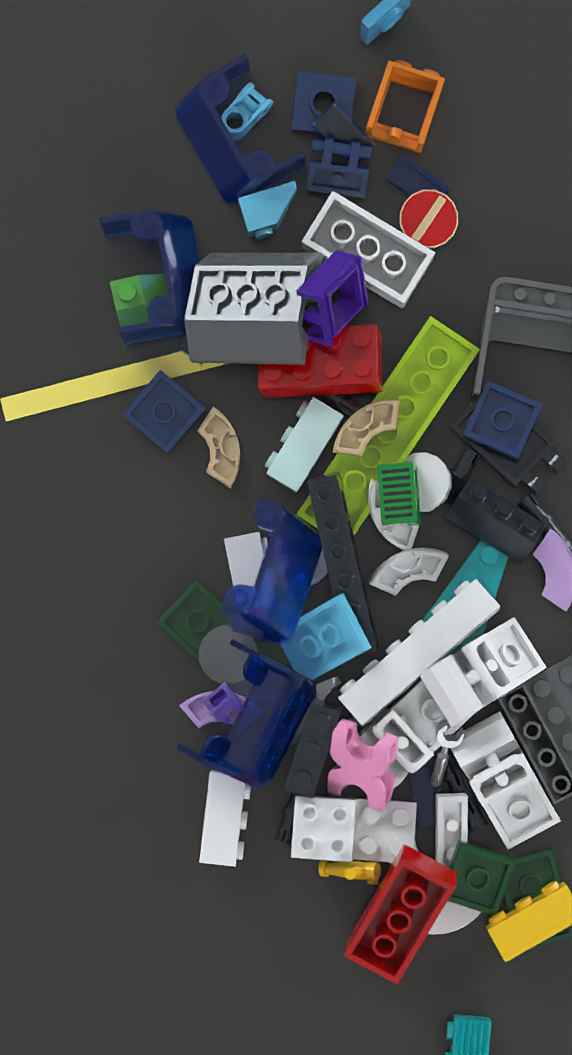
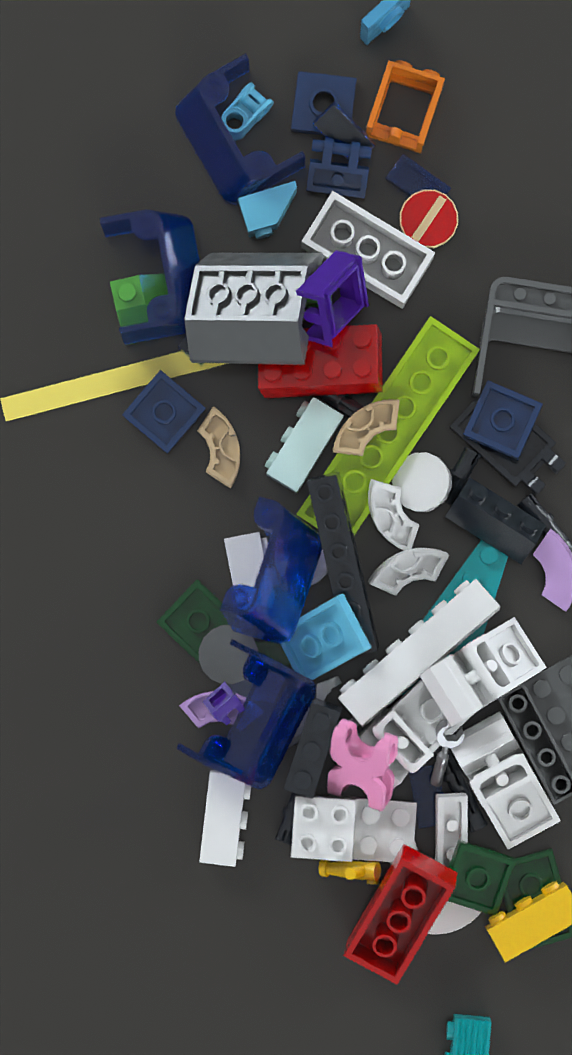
green panel [377,462,421,526] -> none

